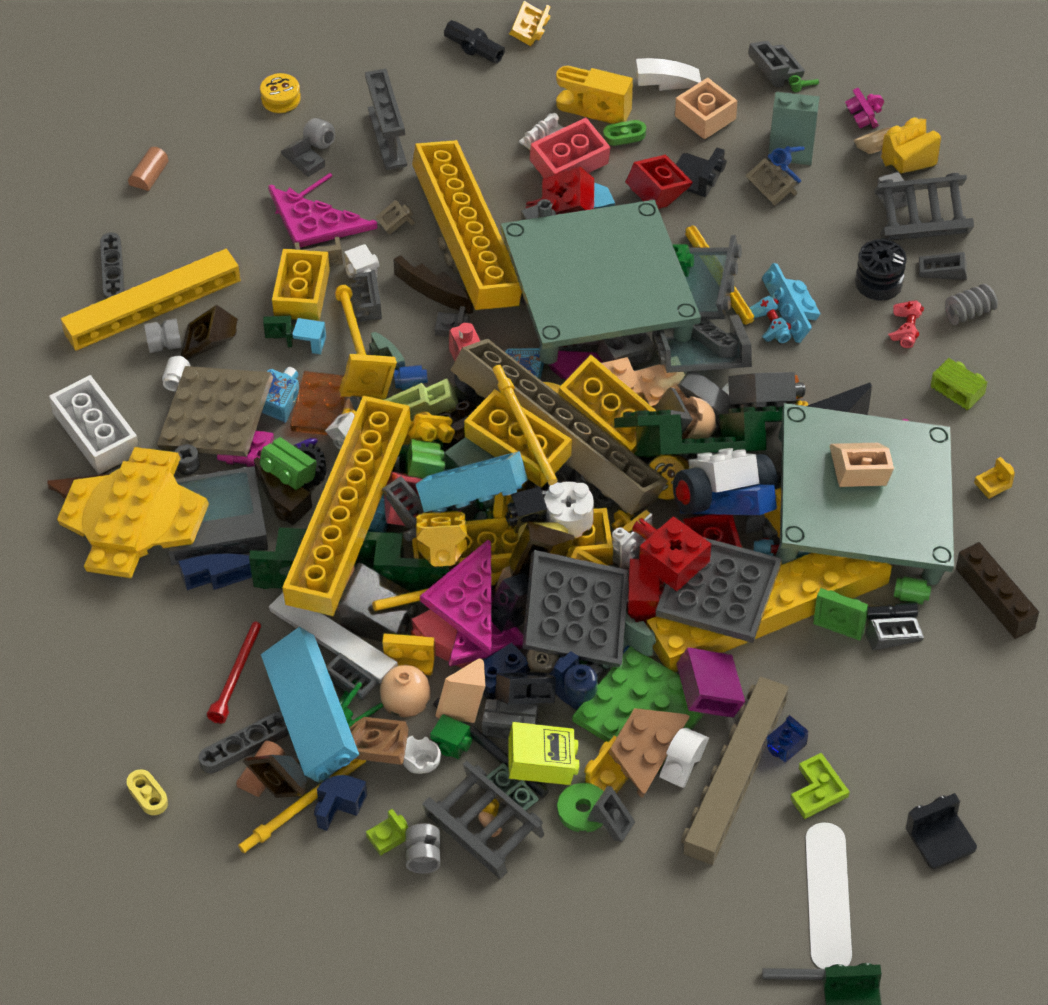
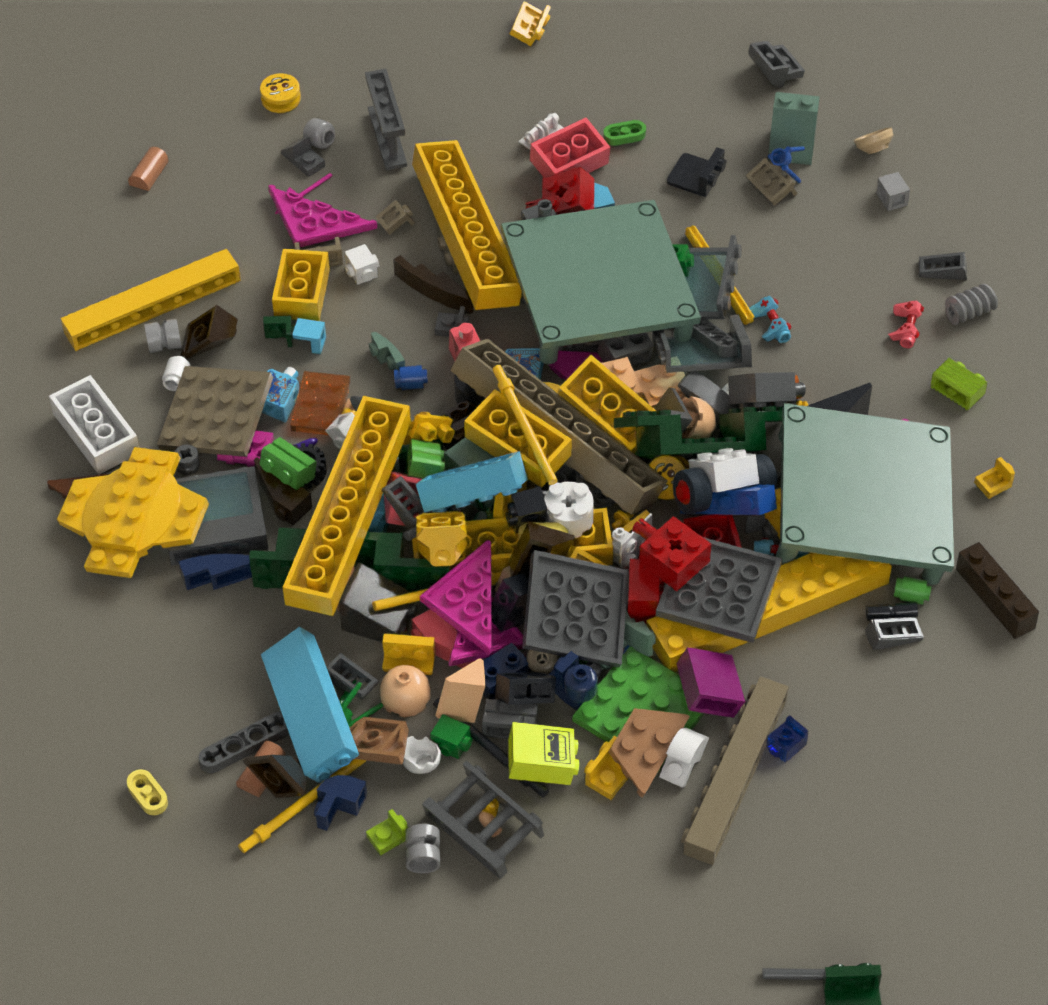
dark grey beam [100,232,125,299] -> none
red piece [206,621,261,724] -> none
white tile [269,593,398,684] -> none
yellow tile [335,285,397,399] -> none
dark grey hinge [351,270,382,322] -> none
yellowish green slope [385,379,458,420] -> none
black piece [444,20,505,64] -> none
sand green slope [486,762,539,811] -> none
yellow brick [556,66,633,124] -> none
bright green tile [557,783,604,832] -> none
dark grey slope [587,786,635,842] -> none
red slope [625,154,693,209] -> none
white slope [635,58,701,91] -> none
light nougat brick [675,78,737,140] -> none
medium azure bracket [762,263,820,343] -> none
bright green hand [789,75,819,92] -> none
lime plate [790,753,850,819] -> none
white sticker [806,823,852,969] -> none
bright green plate [813,588,868,641] -> none
light nougat slope [830,443,894,487] -> none
dark pink hips [845,87,884,129] -> none
black wheel [855,239,907,301] -> none
dark grey fence [874,173,974,241] -> none
yellow piece [881,117,941,174] -> none
black bracket [905,793,977,869] -> none

